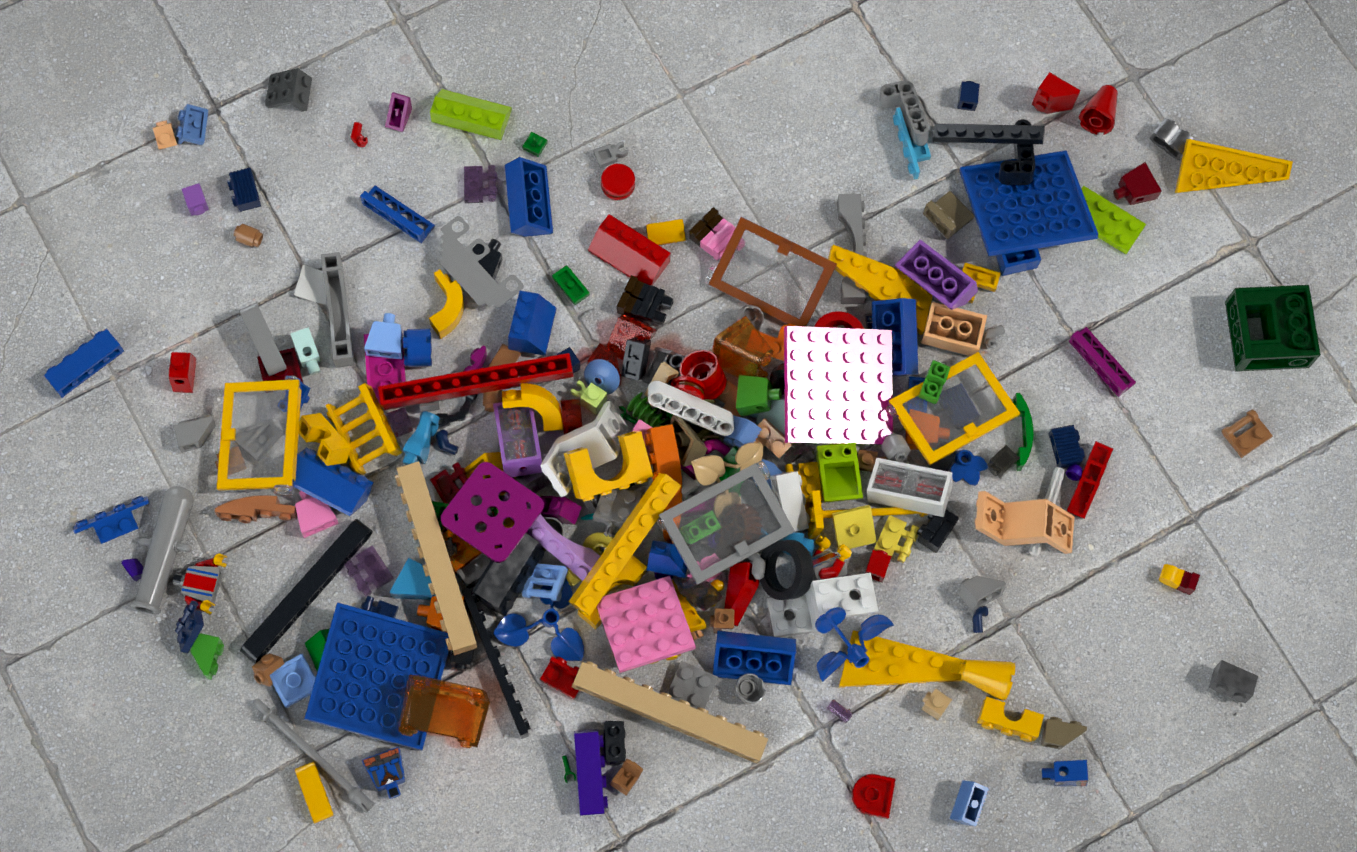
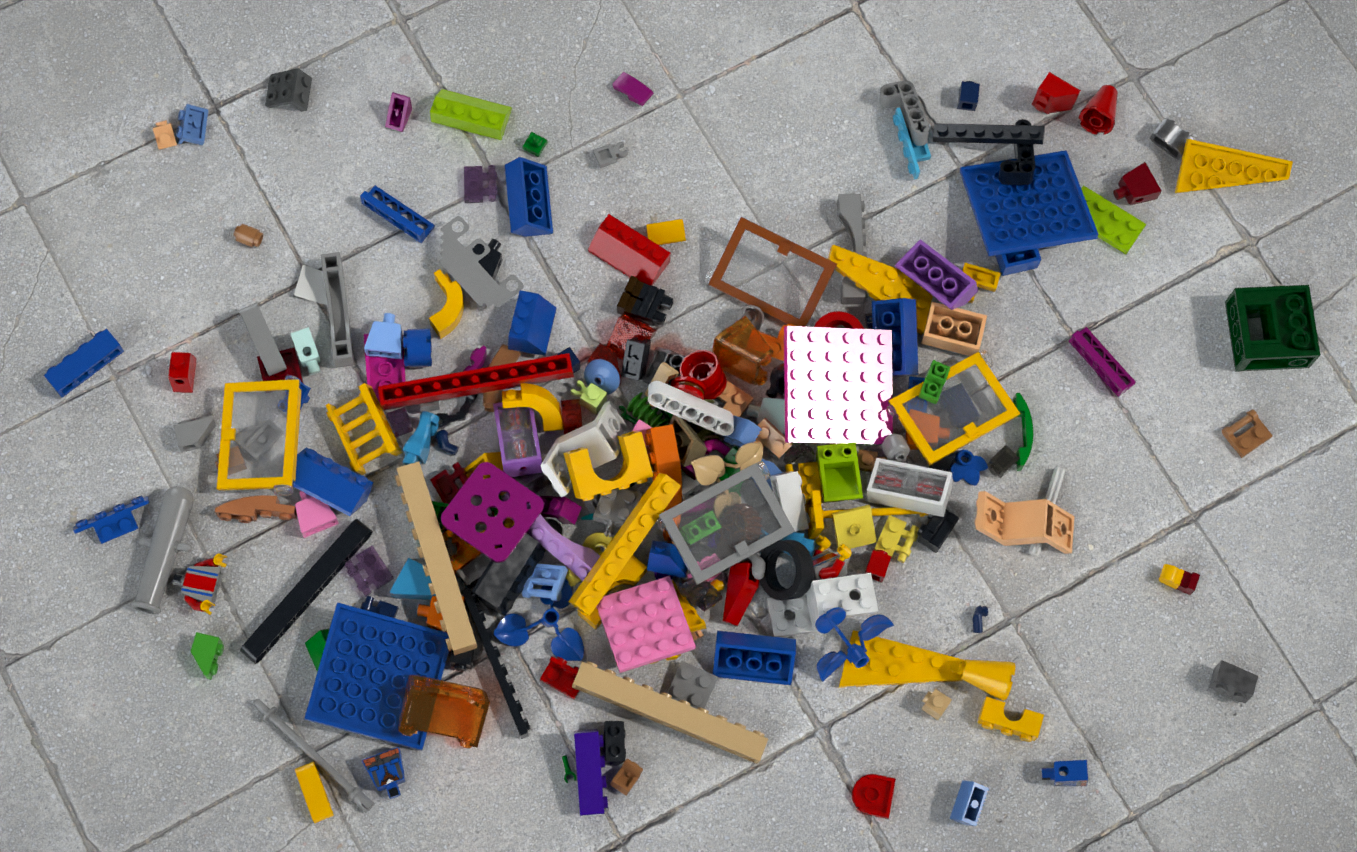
dark purple slope [121,558,144,582] -> none
dark blue plate [175,601,204,653] -> none
medium lavender brick [182,183,209,216] -> none
dark blue brick [227,167,262,212] -> none
medium nougat bracket [252,653,284,687] -> none
light blue plate [269,654,316,708] -> none
yellow arch [299,413,351,466] -> none
red arm [351,122,368,147] -> none
green plate [552,265,590,305] -> none
red head [601,163,635,200] -> none
hips [689,207,746,261] -> none
medium nougat bracket [710,608,735,633] -> none
light grey hair [734,673,766,704] -> none
bright green torso [736,375,782,416] -> none
clear purple pin [827,699,853,723] -> none
dark tan bracket [923,191,974,239] -> none
light grey slope [958,576,1006,611] -> none
light grey arm [983,325,1005,348] -> none
dark tan slope [1041,717,1087,749] -> none
dark blue brick [1048,425,1085,469] -> none
dark purple hinge [1065,464,1083,481] -> none
red slope [1067,441,1113,519] -> none
none -> magenta slope [612,72,654,106]

